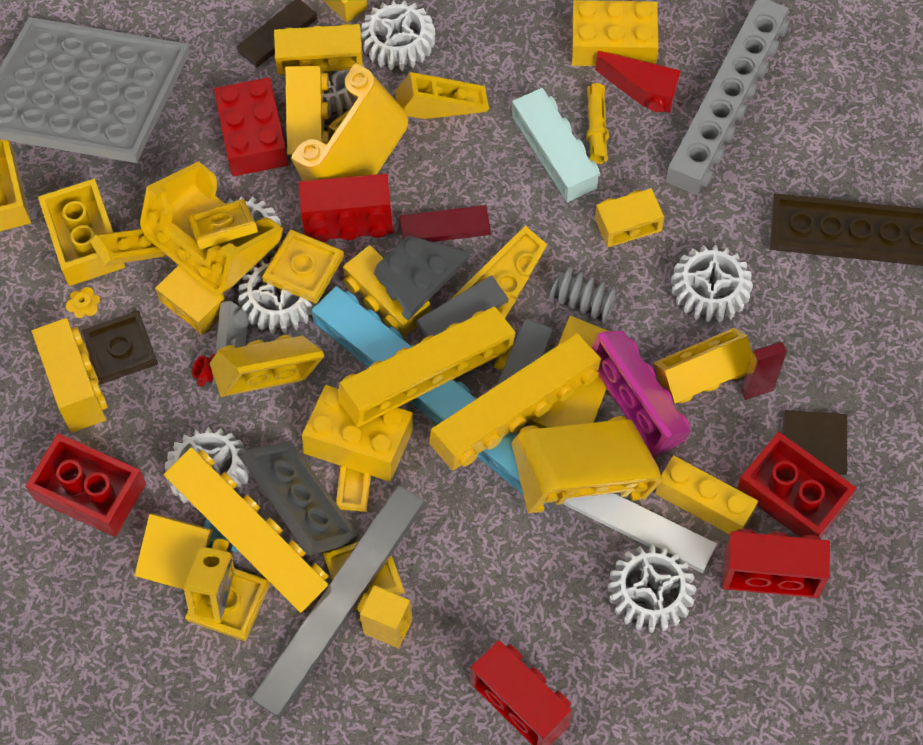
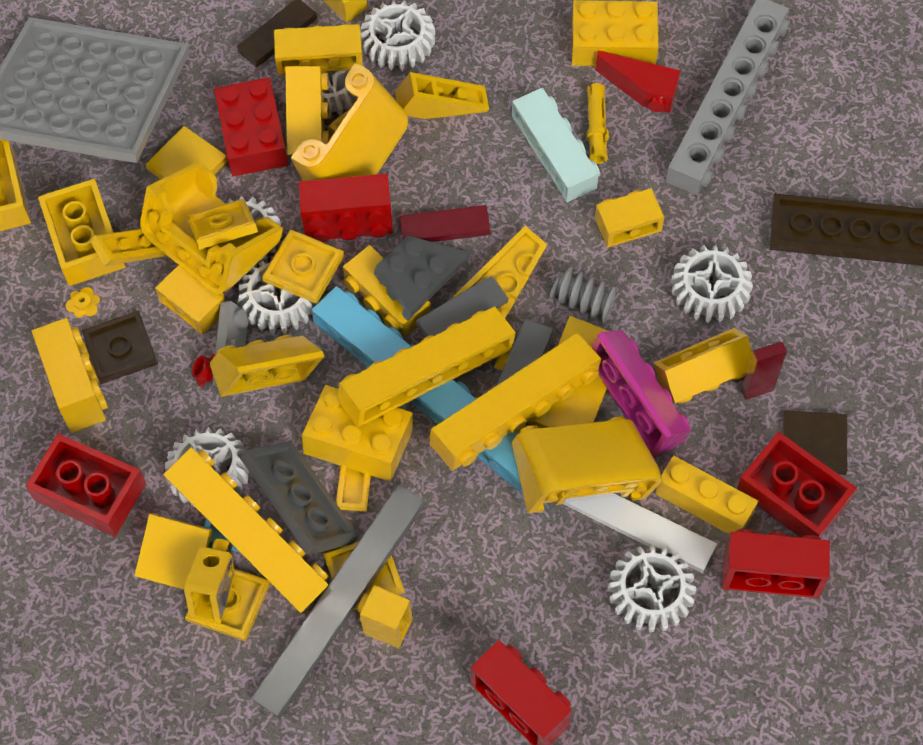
none -> yellow tile [146,126,228,179]

